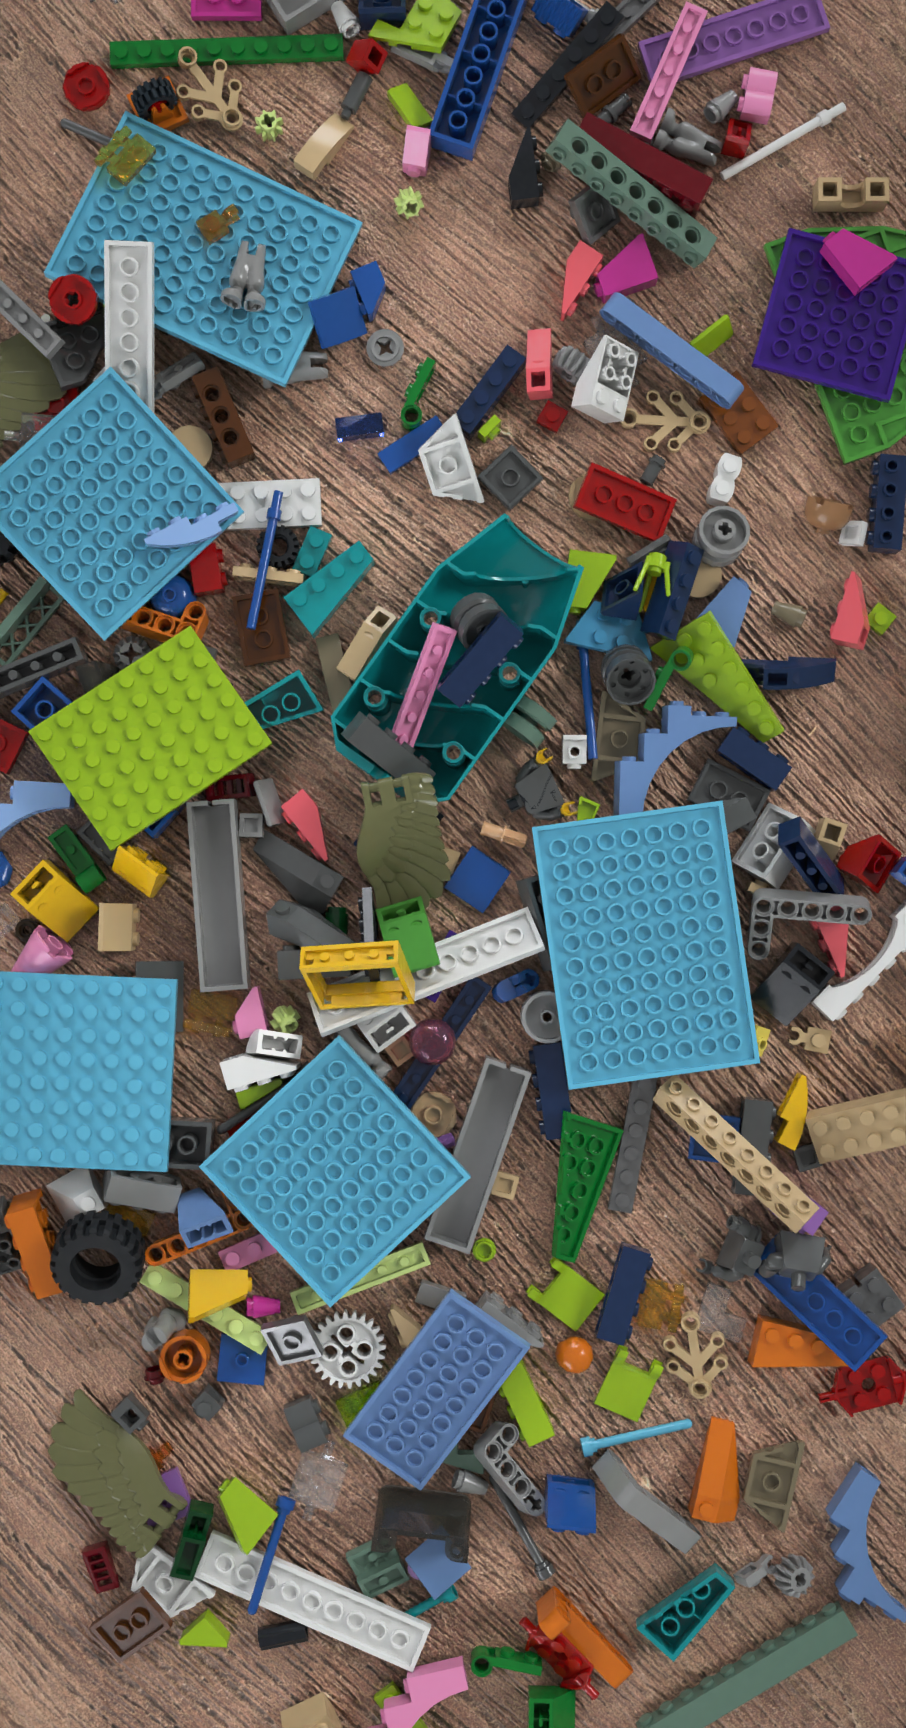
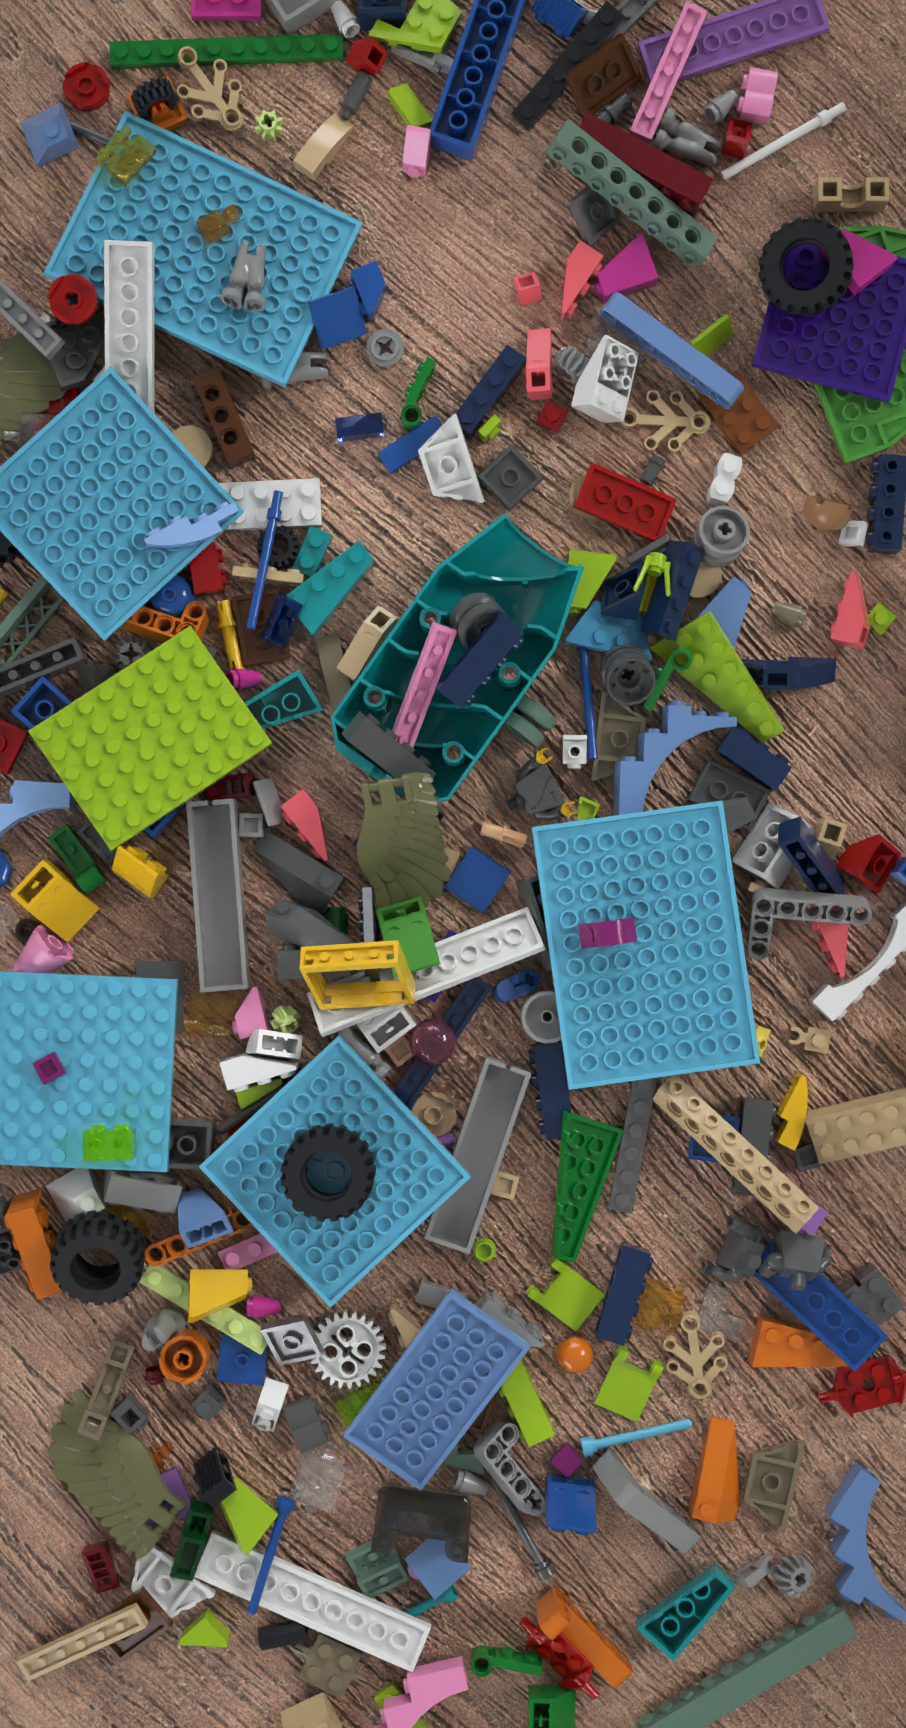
tan slope [98,903,140,951] -> none
light grey hinge [154,352,206,401] -> none
yellowish green plate [290,1240,431,1315] -> none
yellowish green gear [394,186,424,219] -> none
black slope [508,127,543,210] -> none
black slope [751,942,835,1027] -> none
none -> tan plate [16,1602,148,1681]
none -> medium blue slope [20,102,79,167]
none -> magenta tile [32,1051,67,1085]
none -> dark tan slope [77,1339,135,1441]
none -> clear neon green brick [83,1124,136,1161]
none -> black brick [193,1447,237,1508]
none -> yellow pin [215,600,245,670]
none -> dark pink cone [225,668,262,691]
none -> white slope [251,1378,289,1432]
none -> clear blue slope [262,593,303,647]
none -> black tyre [280,1123,376,1222]
none -> dark tan plate [292,1632,369,1699]
none -> coral slope [513,272,542,306]
none -> magenta tile [550,1442,584,1478]
none -> magenta brick [578,917,637,948]
none -> black tyre [758,216,854,316]

